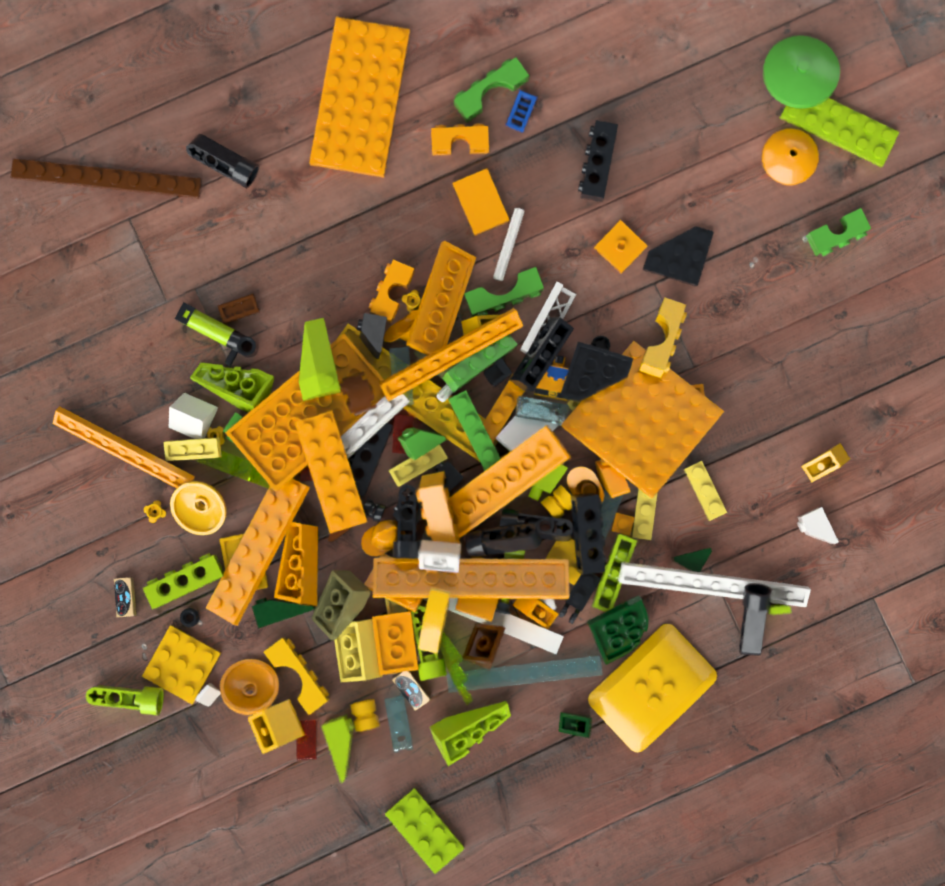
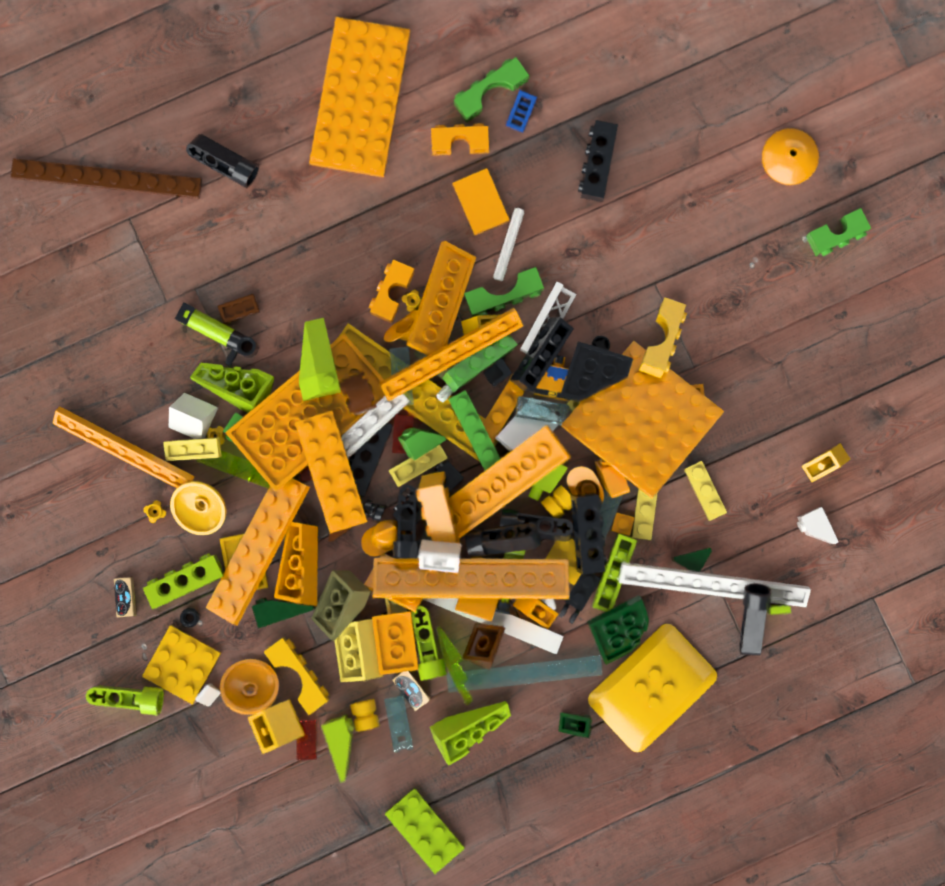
black slope [357,313,387,359] -> none
yellow slope [418,588,450,653] -> none
light orange plate [594,220,648,274] -> none
black plate [643,226,714,287] -> none
bright green dish [763,36,840,108] -> none
lime plate [780,98,899,167] -> none

